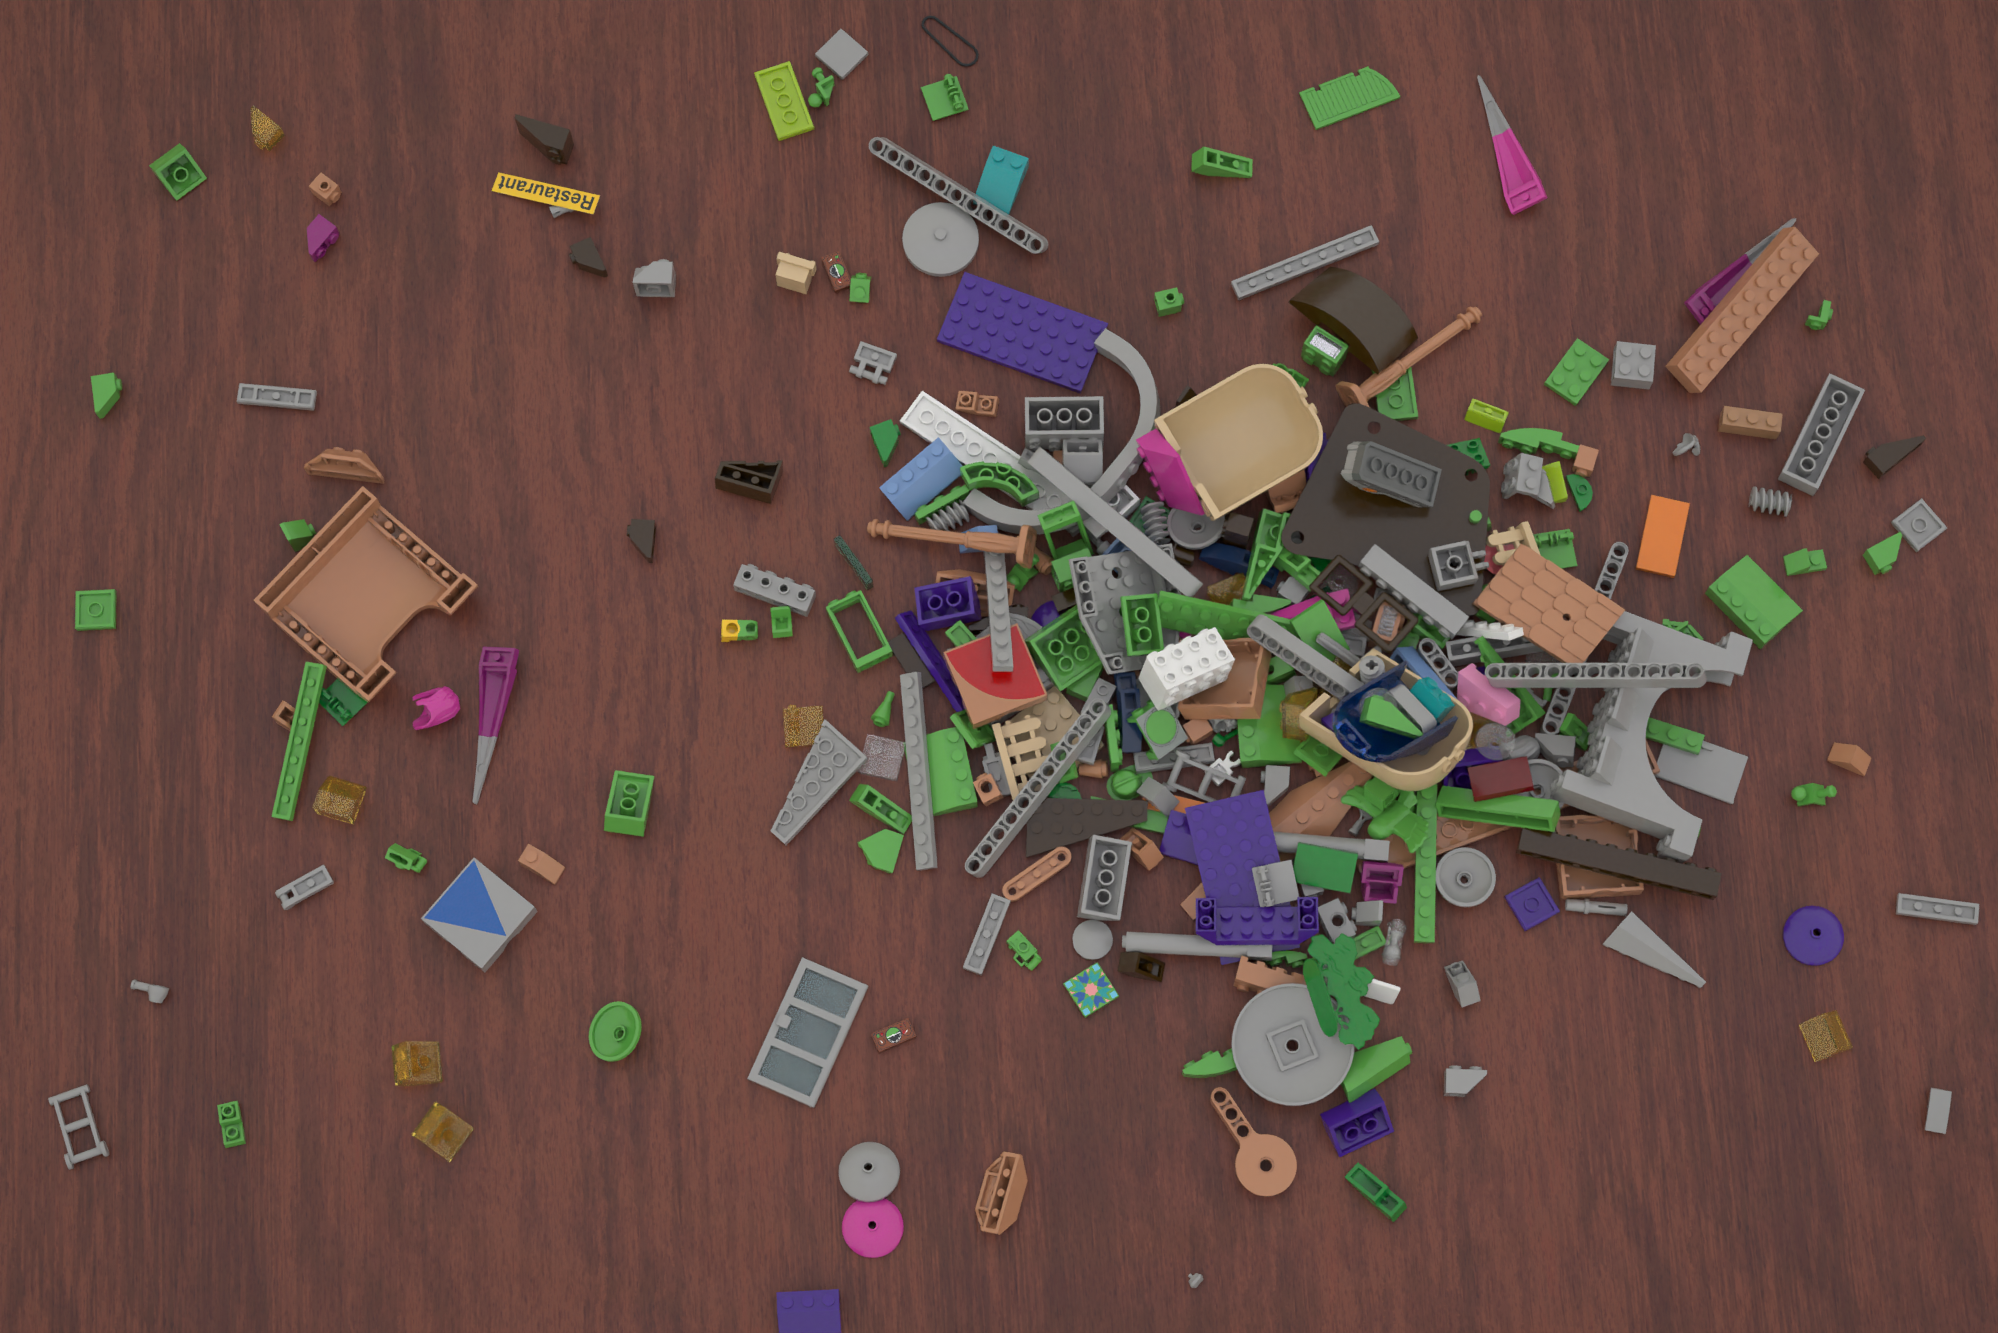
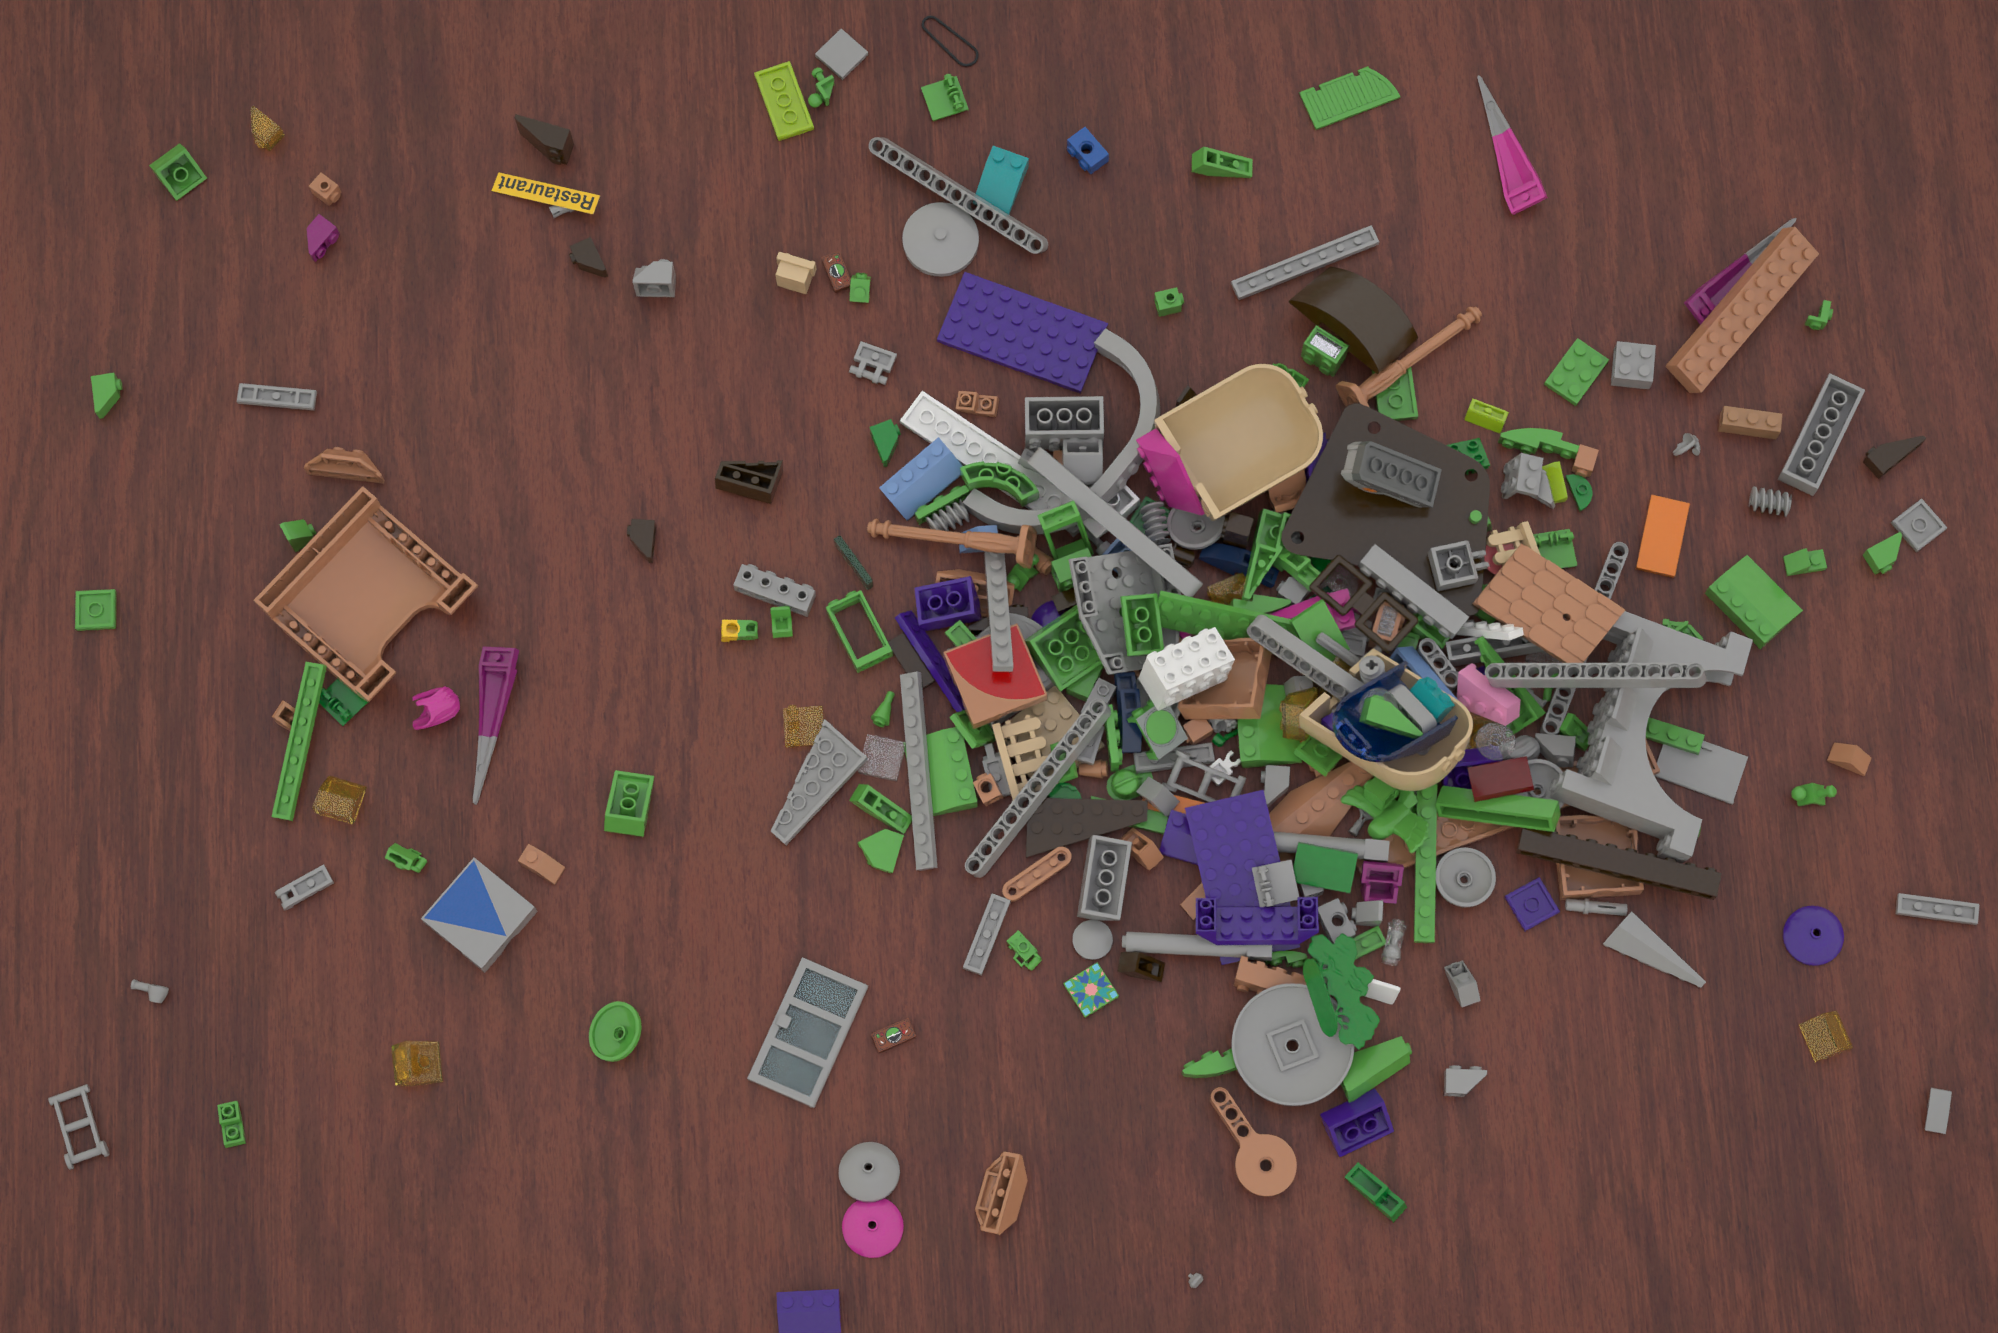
clear yellow slope [411,1101,474,1162] -> none
bright green torso [1266,656,1297,685] -> none
none -> blue brick [1067,127,1109,174]

